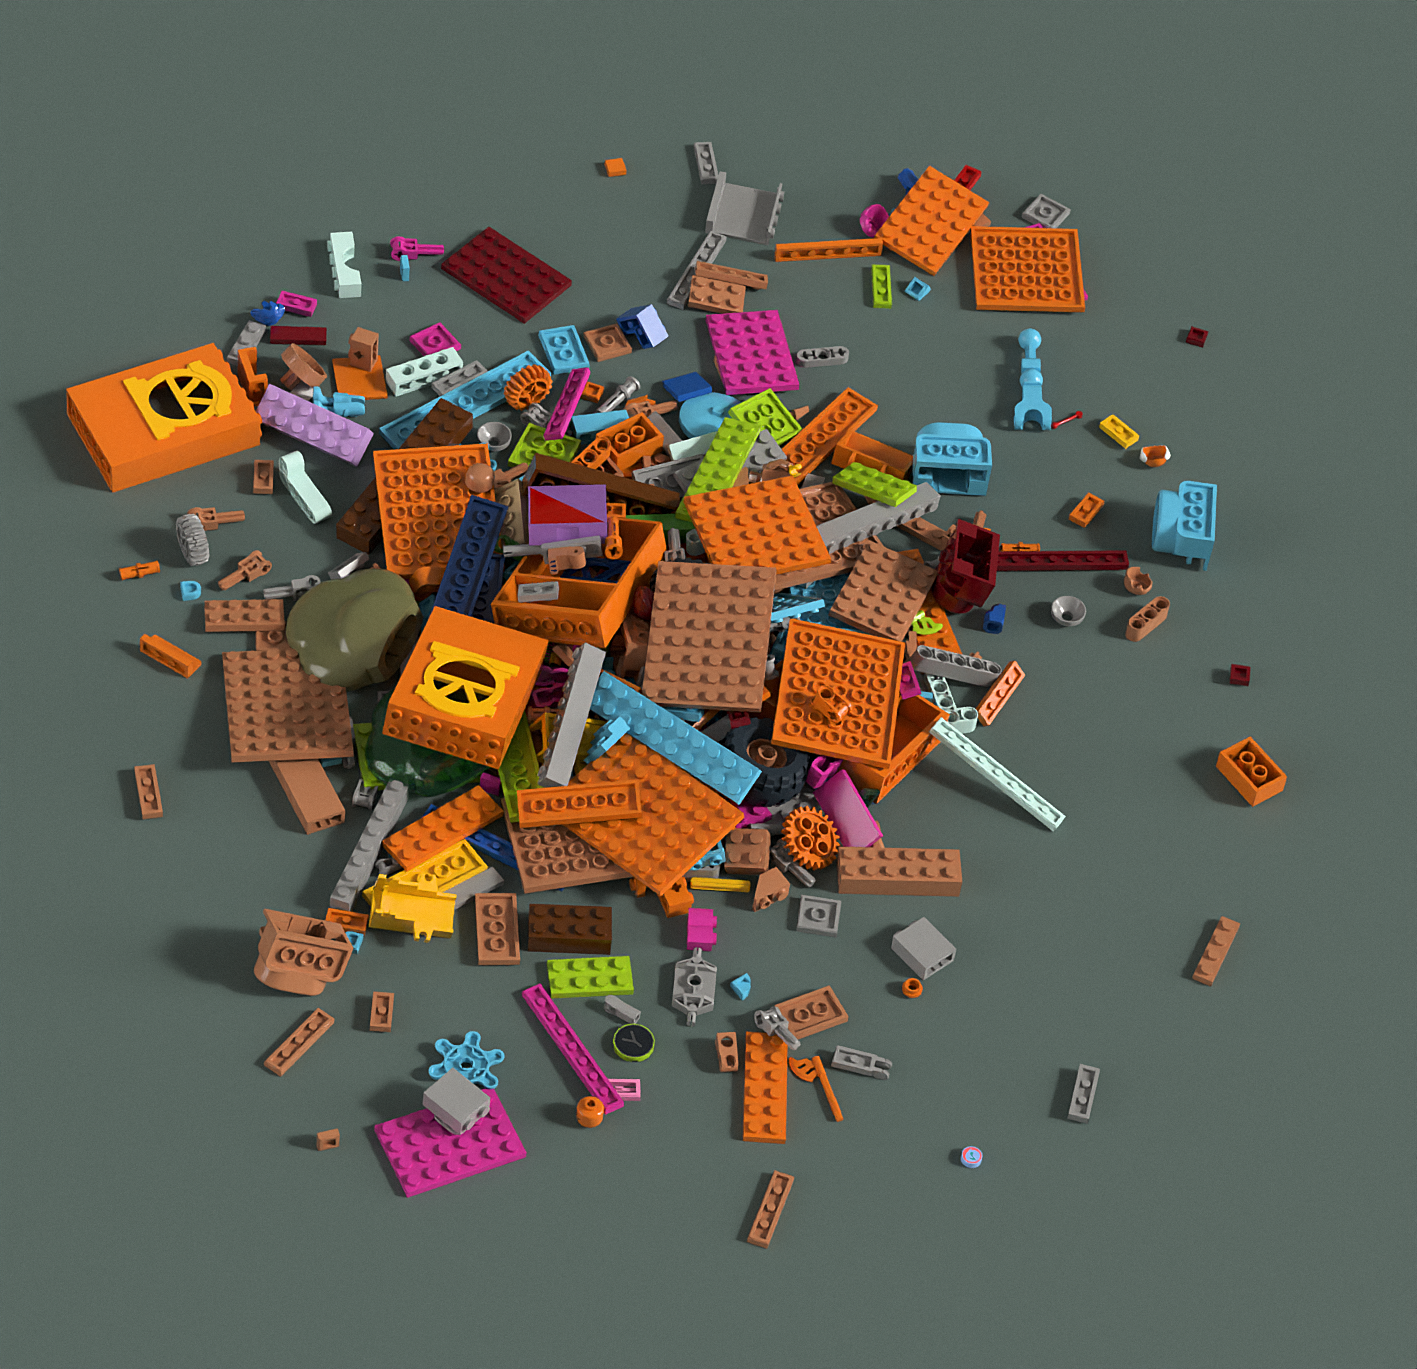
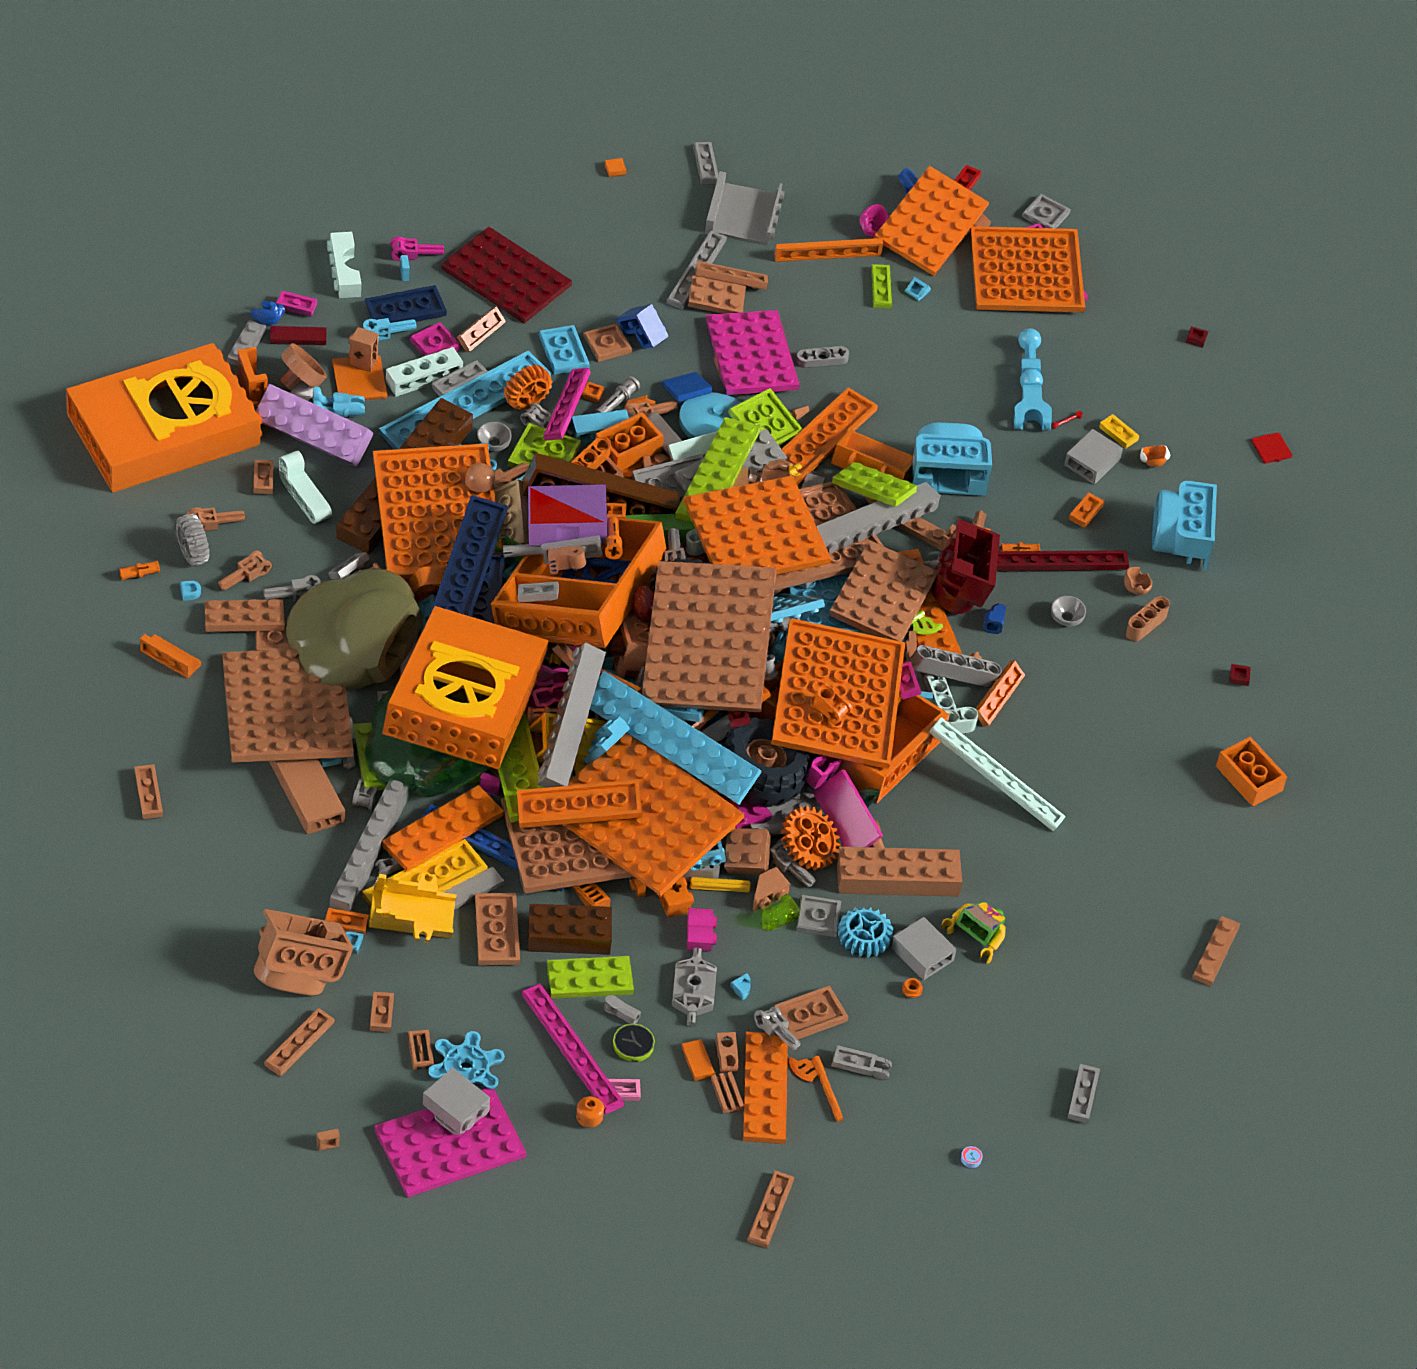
none -> medium azure connector [363,318,416,341]
none -> dark blue plate [365,285,447,323]
none -> nougat tile [408,1029,434,1070]
none -> plate [457,306,506,352]
none -> orange slope [571,883,611,907]
none -> orange tile [681,1039,715,1081]
none -> nougat tile [711,1071,744,1114]
none -> clear neon green leg [760,894,799,931]
none -> medium azure gear [838,906,893,958]
none -> torso [942,902,1006,964]
none -> light grey brick [1064,429,1123,484]
none -> red piece [1251,432,1293,464]

